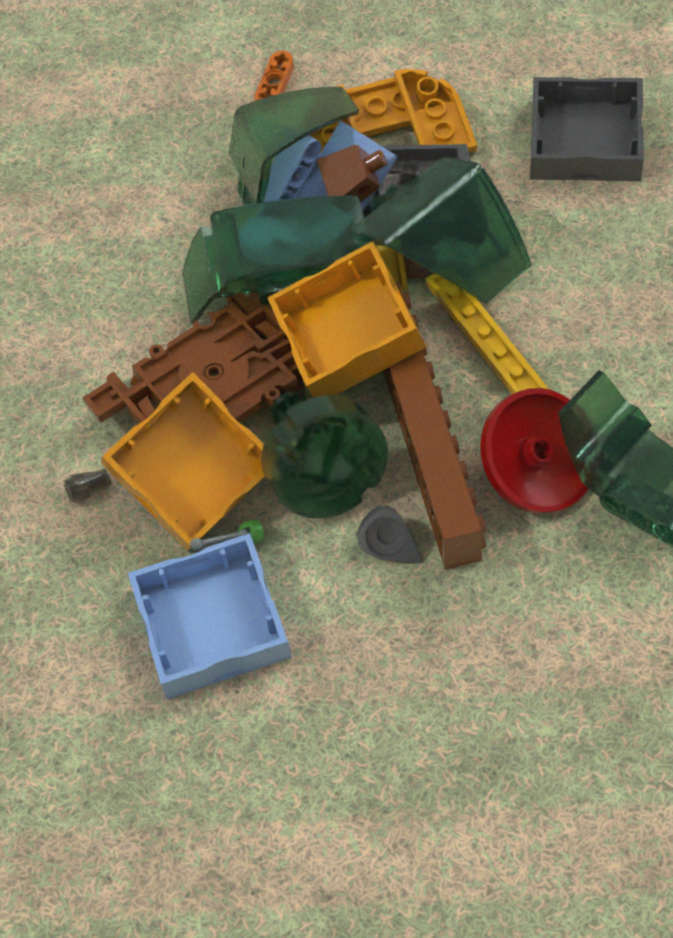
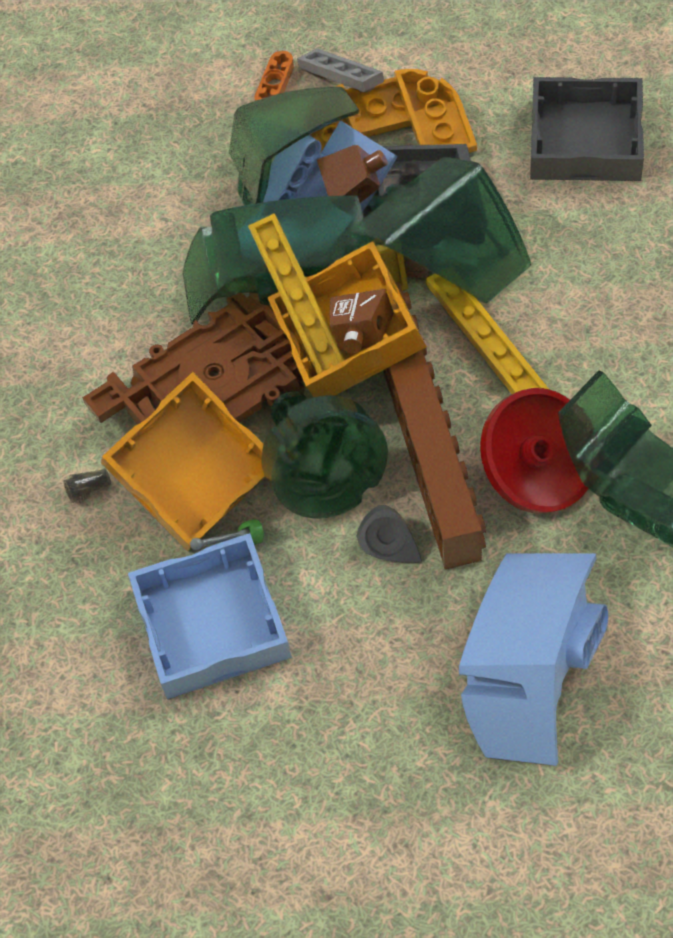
none -> yellow tile [248,213,345,374]
none -> light grey plate [297,48,384,92]
none -> dark orange torso [330,289,394,354]
none -> light blue beam [459,553,608,766]

